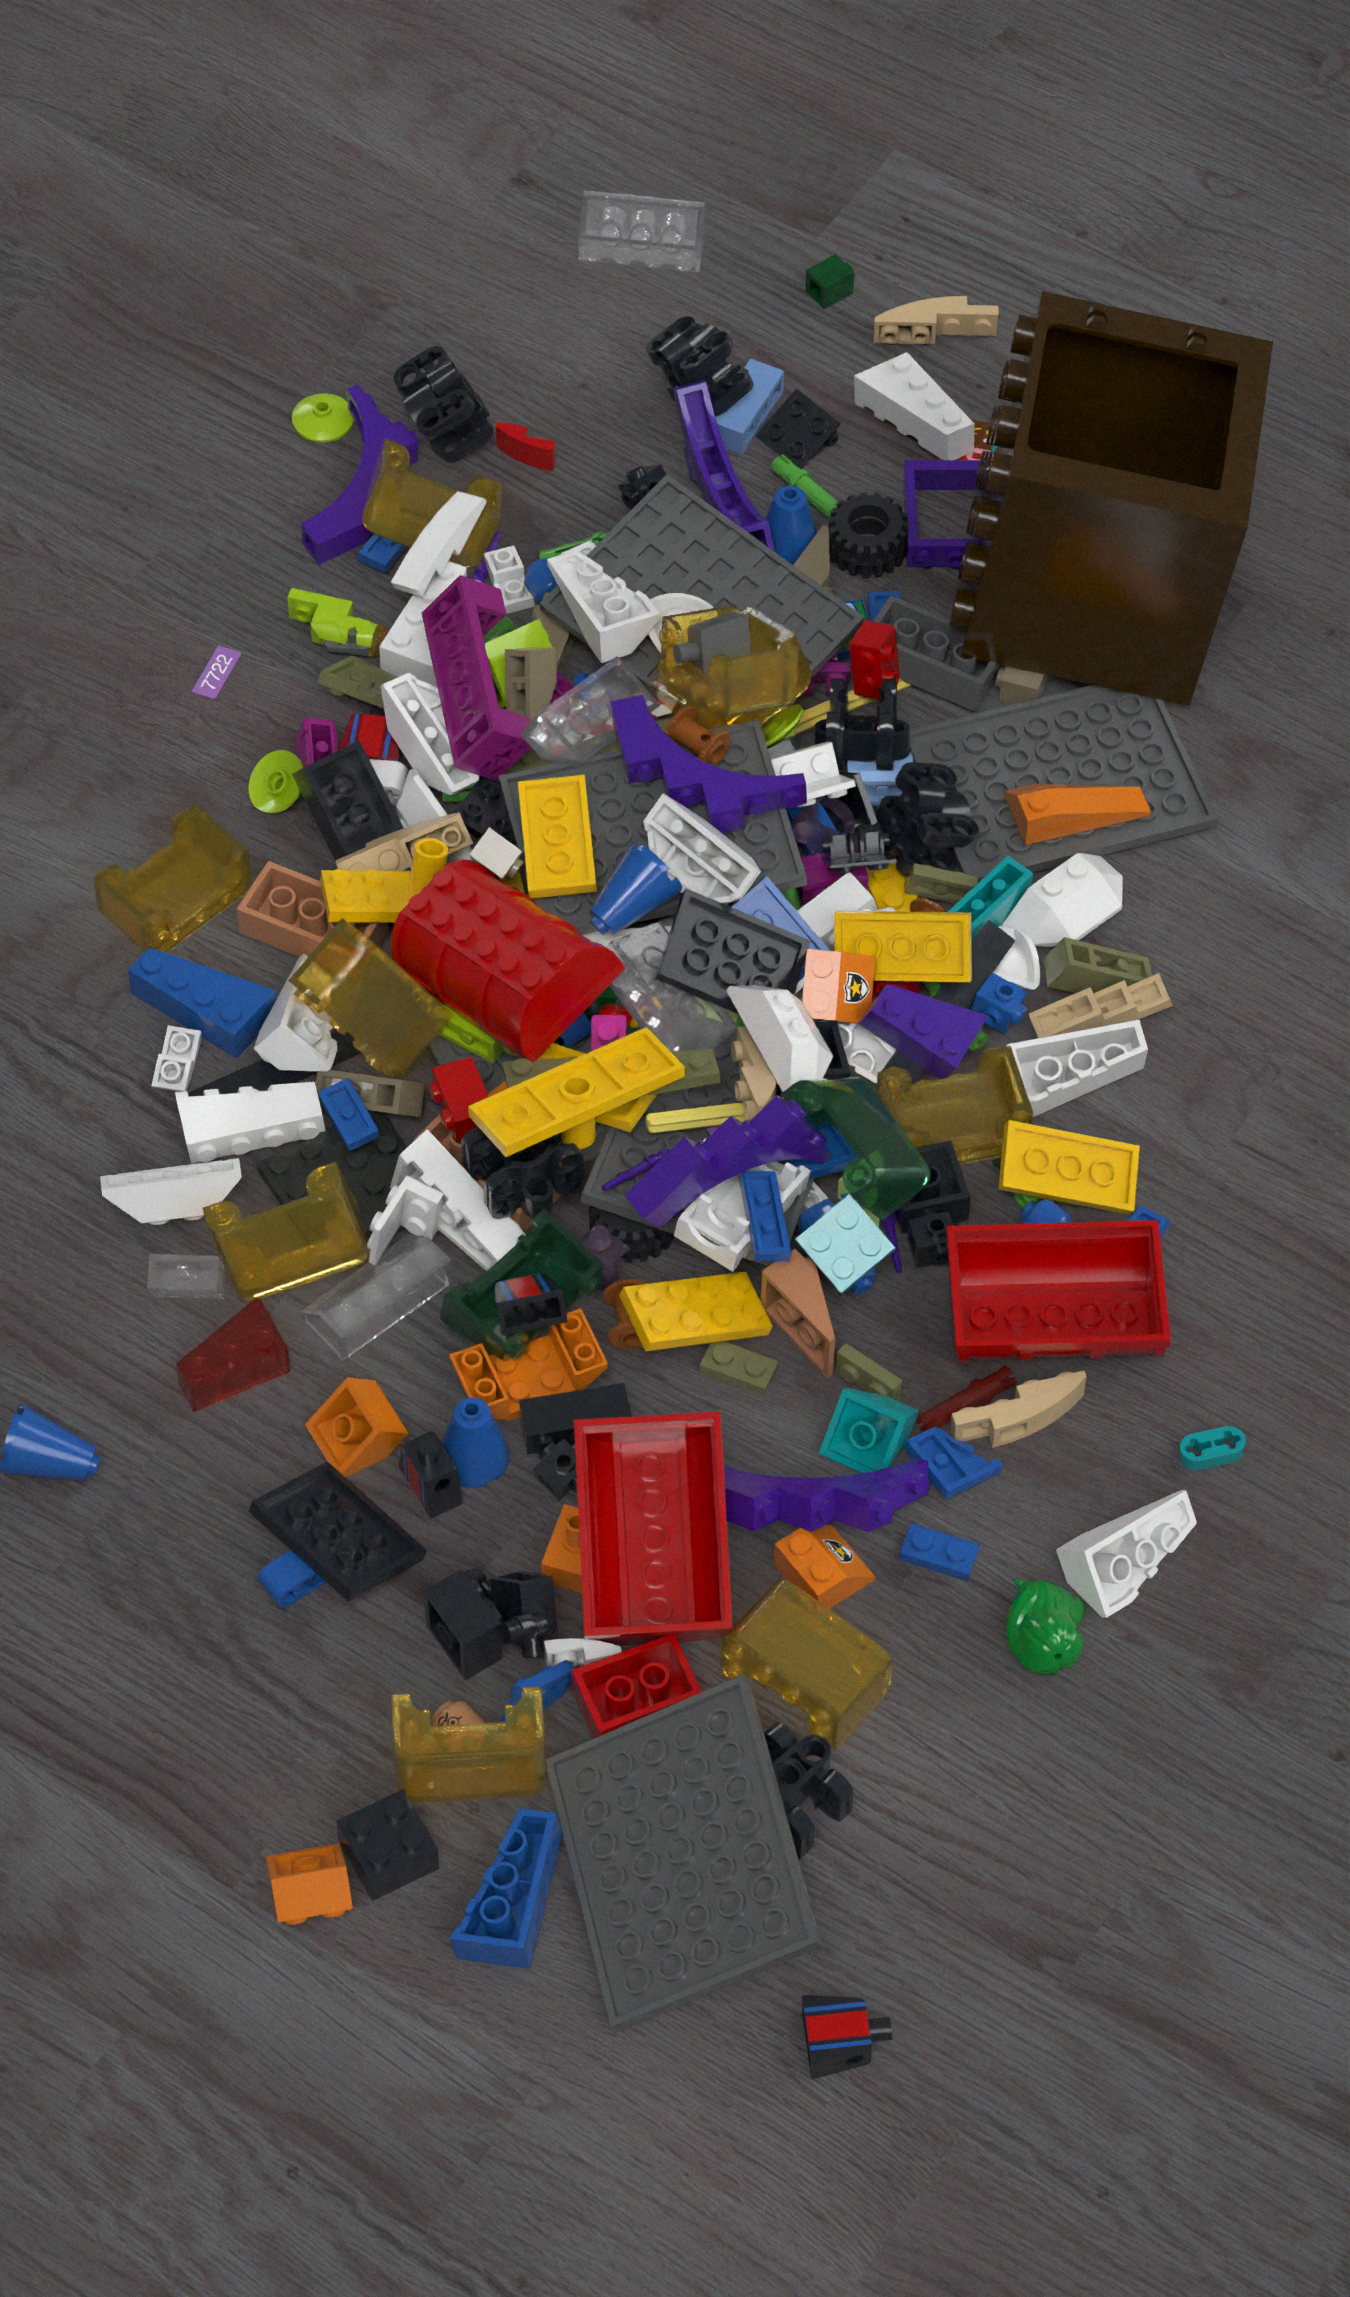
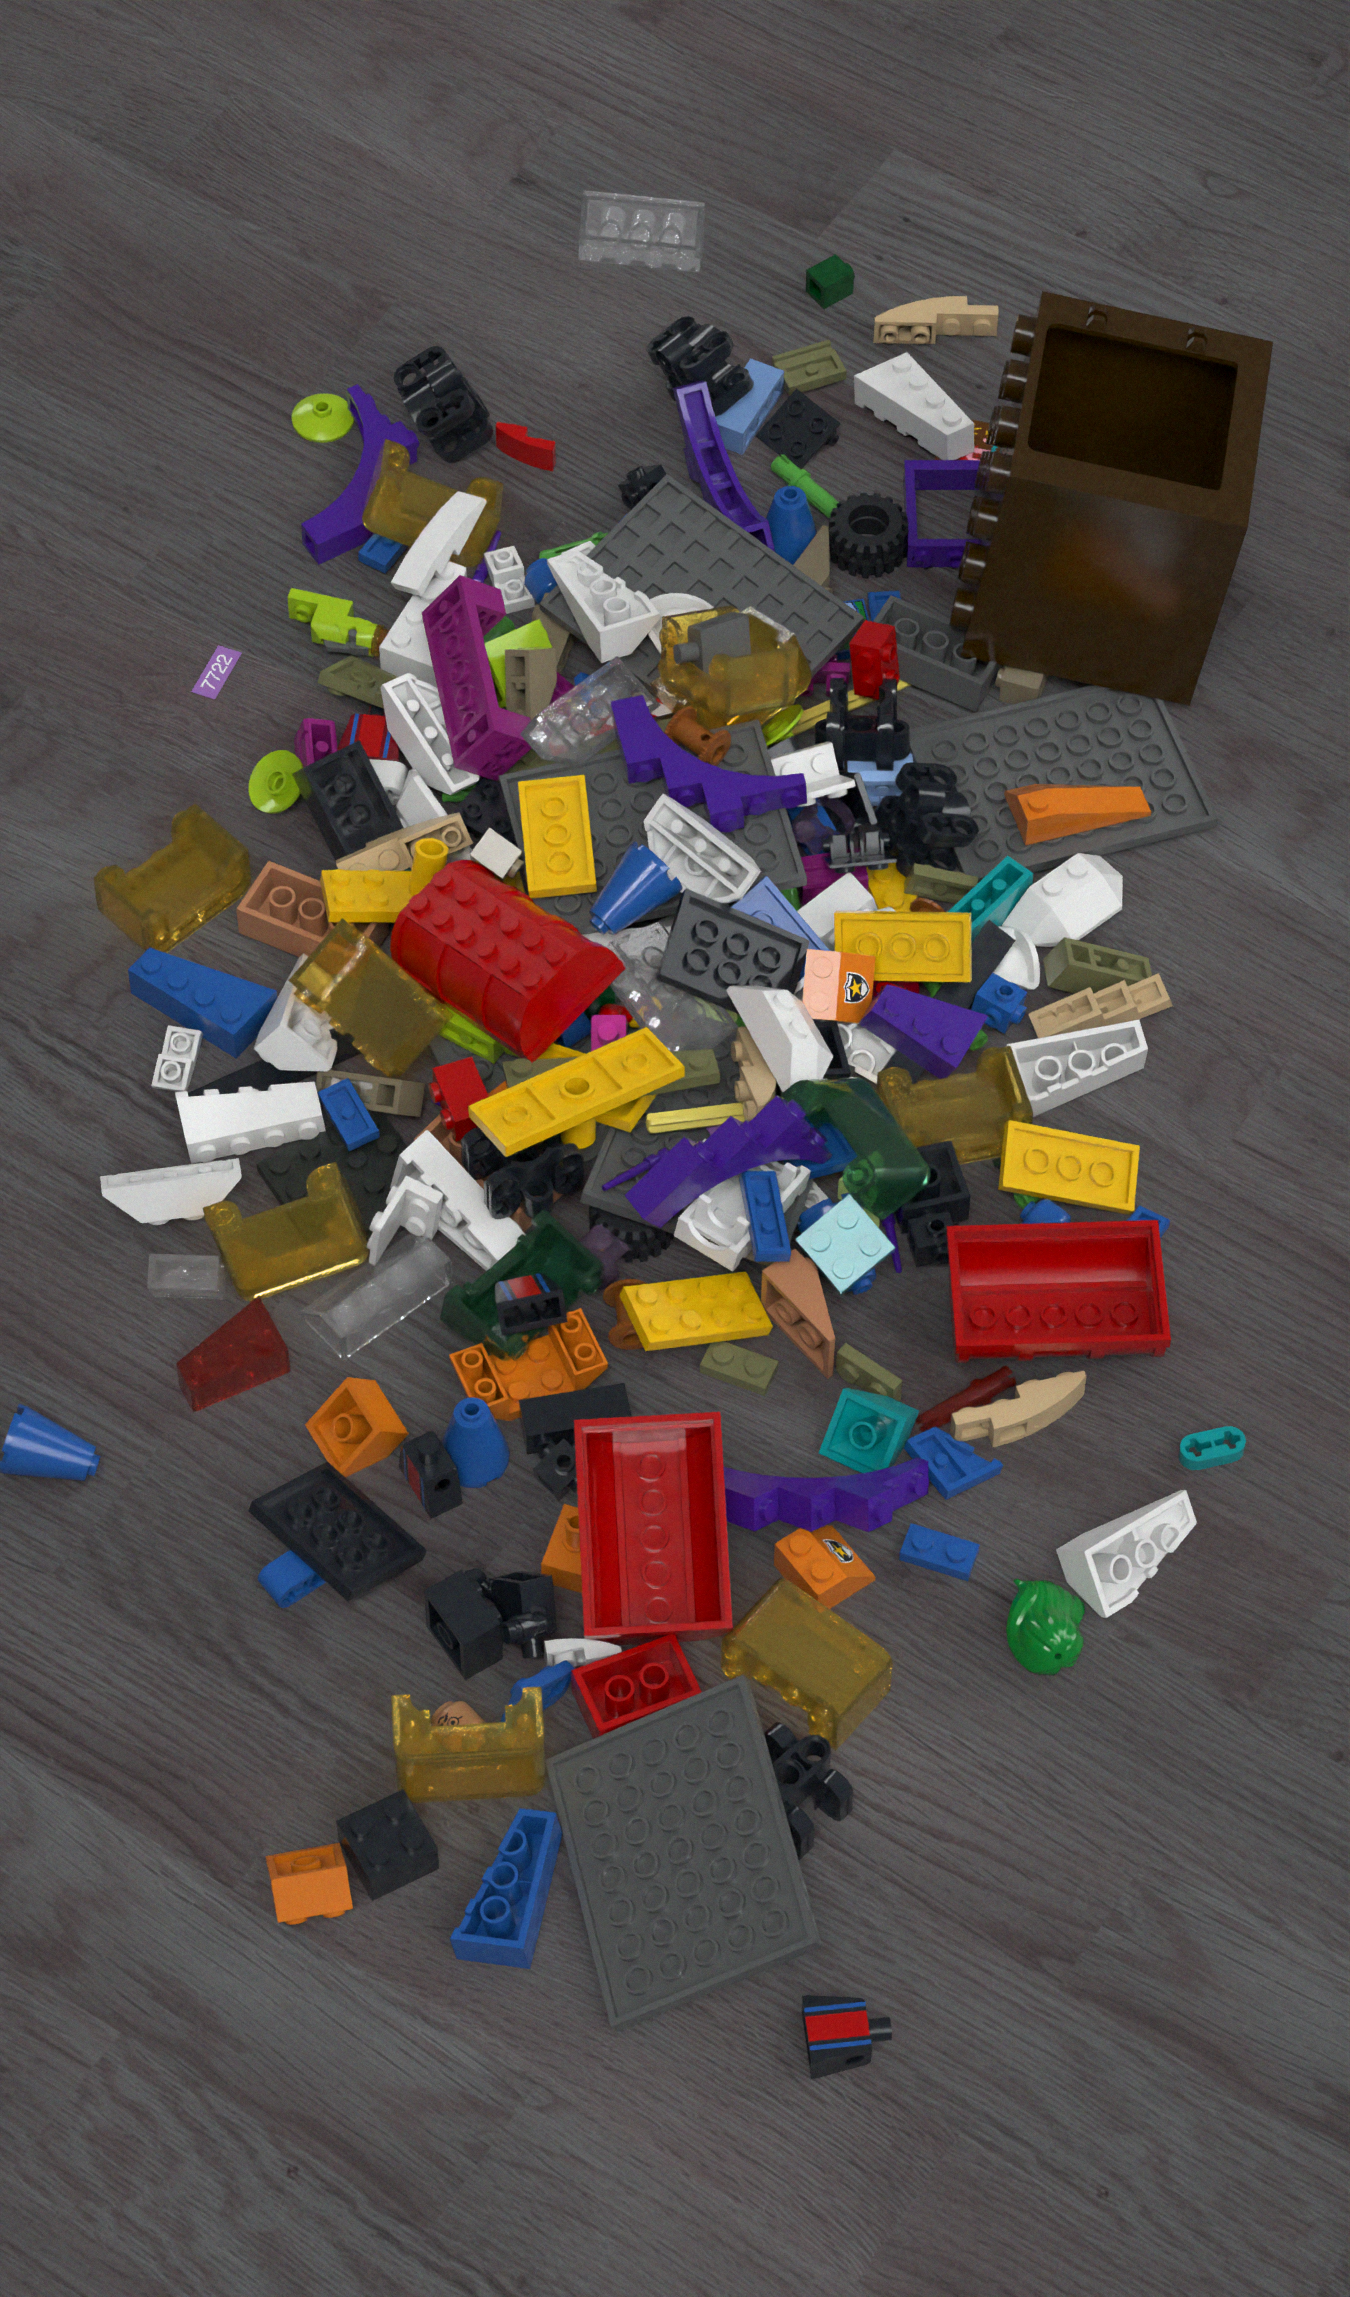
none -> olive plate [772,340,847,396]

